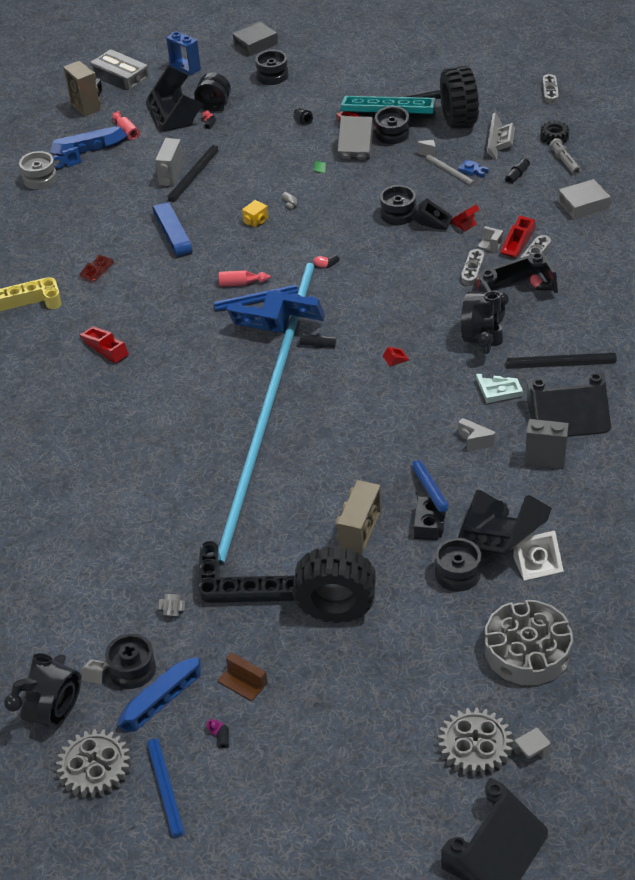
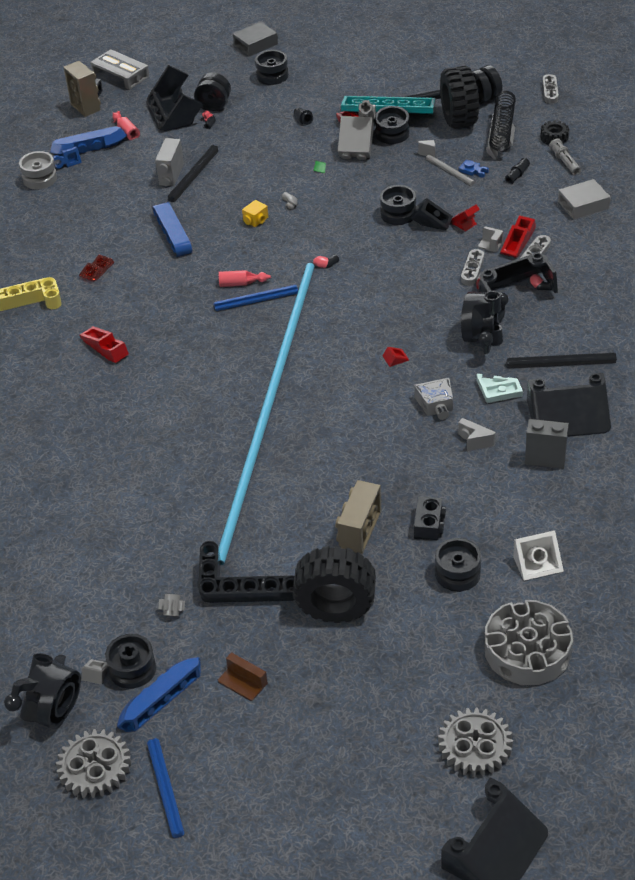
blue window [166,31,201,75] -> none
arm [206,719,229,749] -> none
blue bracket [227,290,325,333] -> none
black pin [299,333,337,348] -> none
blue axle [412,460,449,512] -> none
black windscreen [458,490,552,554] -> none
light grey panel [514,727,551,759] -> none
none -> light grey piece [359,100,376,119]
none -> light grey torso [414,378,453,420]
none -> black wheel [473,65,503,104]
none -> black piece [489,91,516,151]

